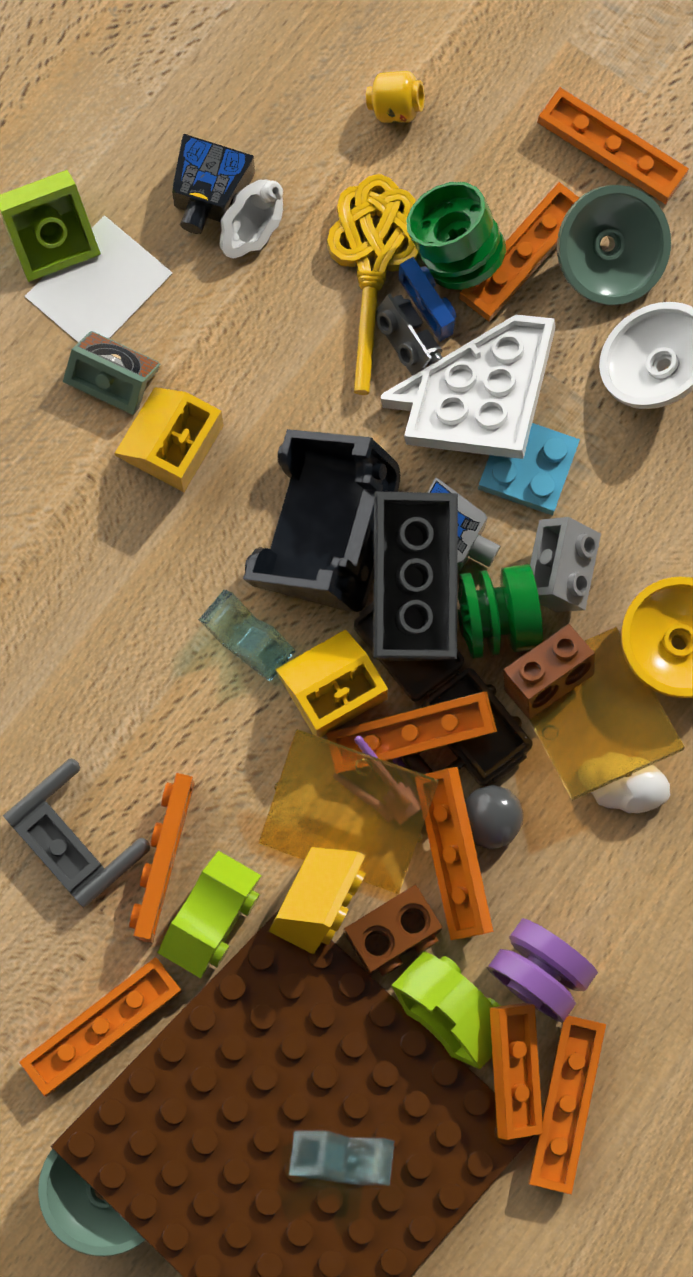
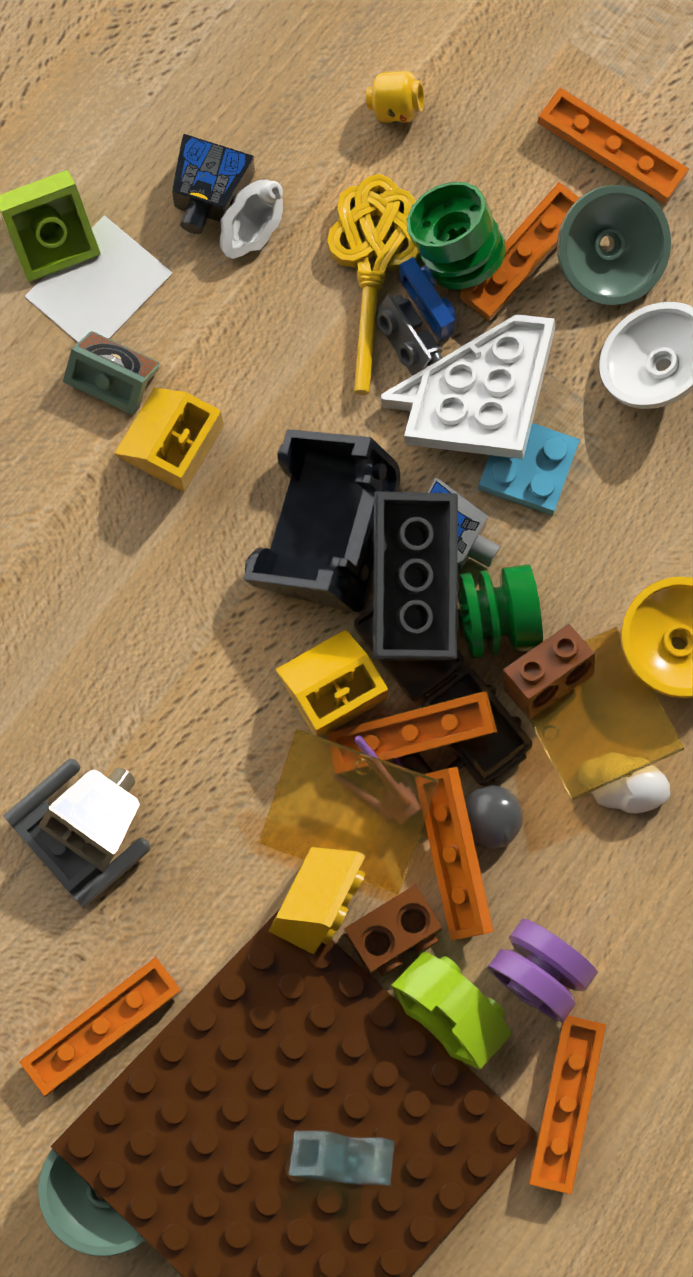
orange plate [129,773,195,944] -> none
lime brick [157,850,262,978] -> none
clear light blue slope [198,589,296,681] -> none
orange plate [489,1003,543,1140] -> none
light grey brick [530,517,601,612] -> none
none -> torso [38,768,140,872]

